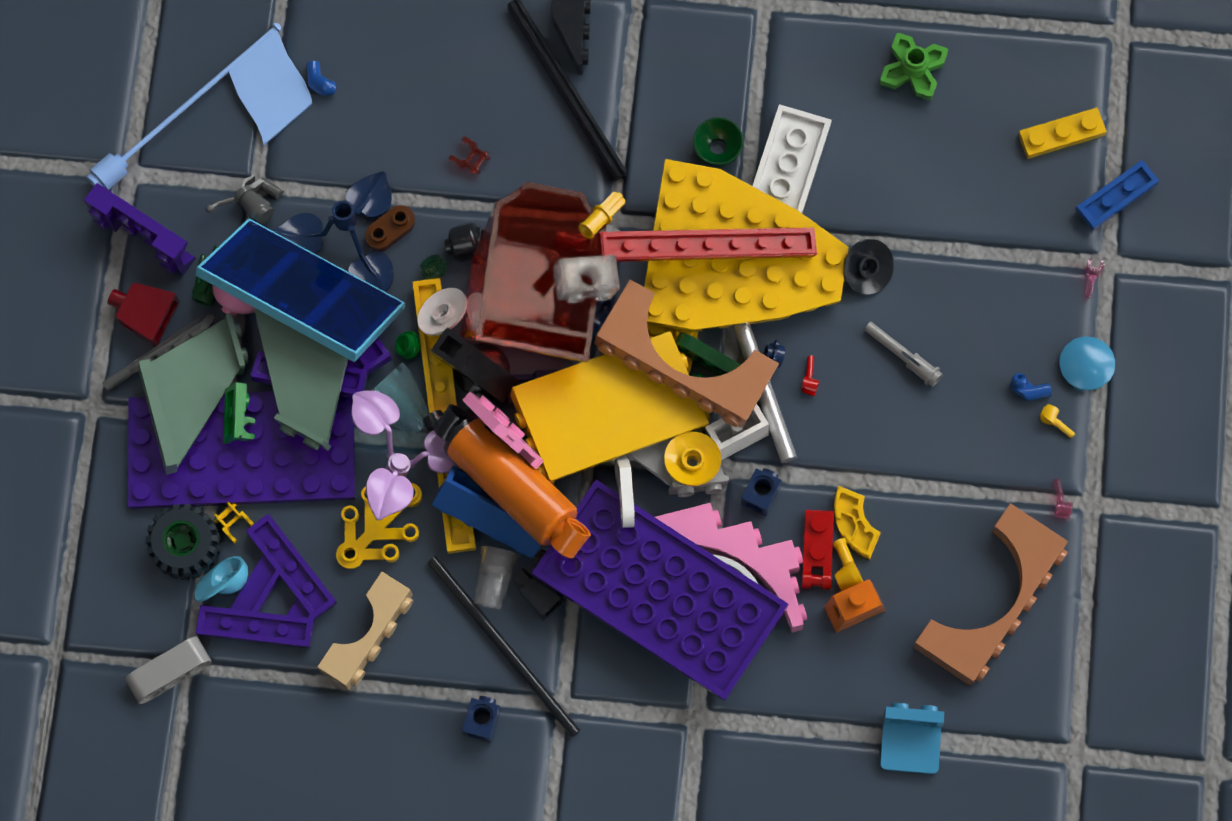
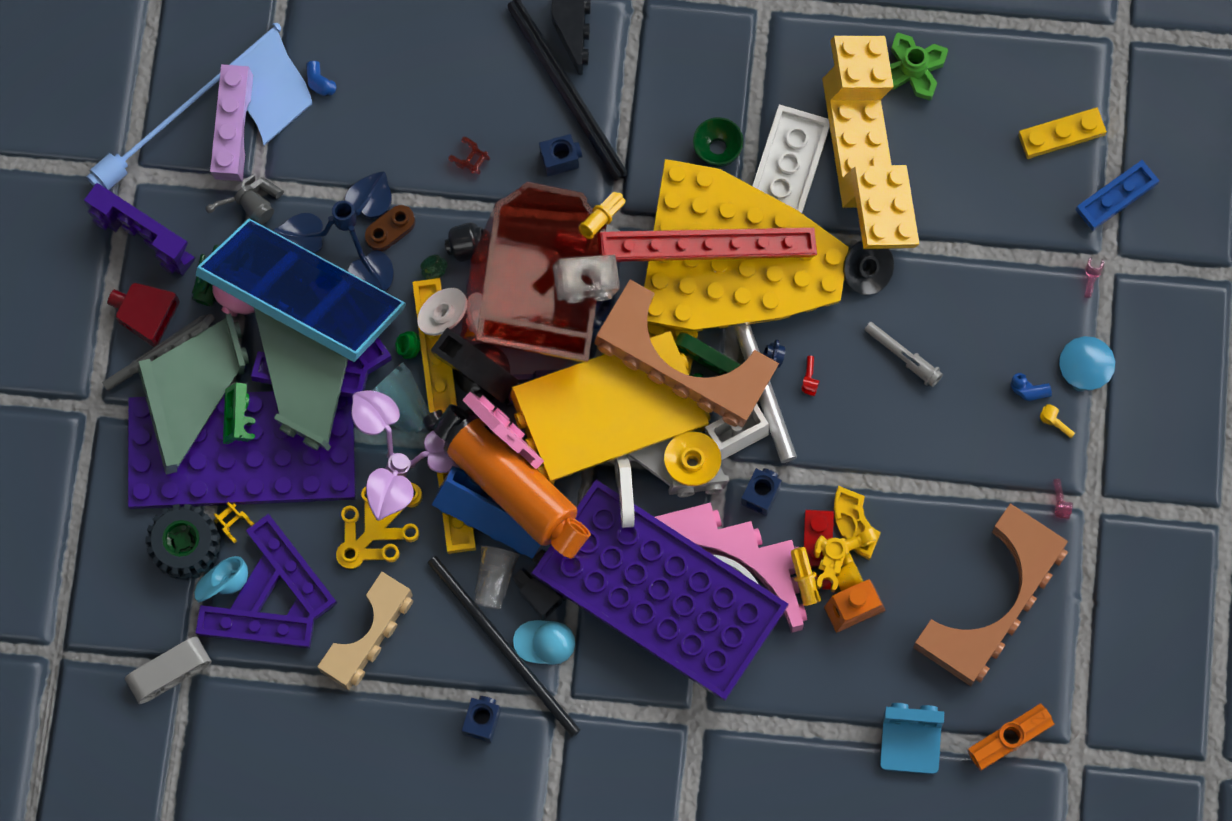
none -> lavender arch [210,64,253,181]
none -> medium azure cap [513,620,576,665]
none -> dark blue brick [539,134,583,177]
none -> yellow axle [791,547,821,606]
none -> yellow piece [814,528,877,592]
none -> yellow bracket [822,36,919,249]
none -> orange piece [967,703,1055,771]

